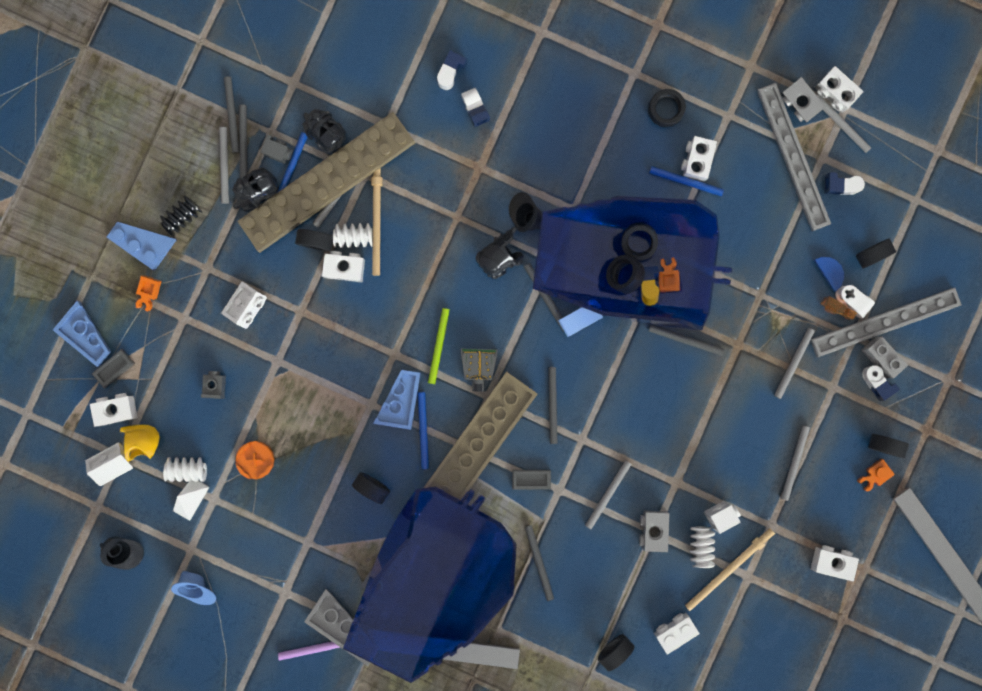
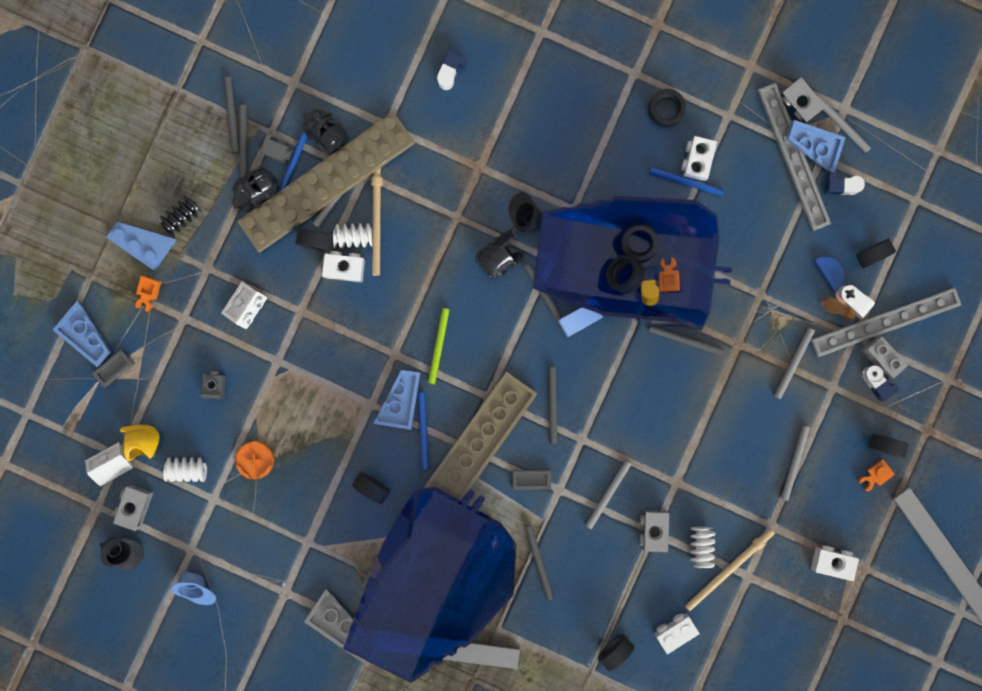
white brick [90,393,138,427] -> none
white slope [173,479,209,521] -> none
light grey bar [219,127,229,204] -> none
lavender bar [278,641,340,661] -> none
leg [461,88,490,128] -> none
dark grey torso [461,349,498,392] -> none
white brick [704,501,741,534] -> none
white brick [815,66,864,113] -> none
none -> light grey brick [113,485,153,531]
none -> medium blue wing [786,120,845,173]

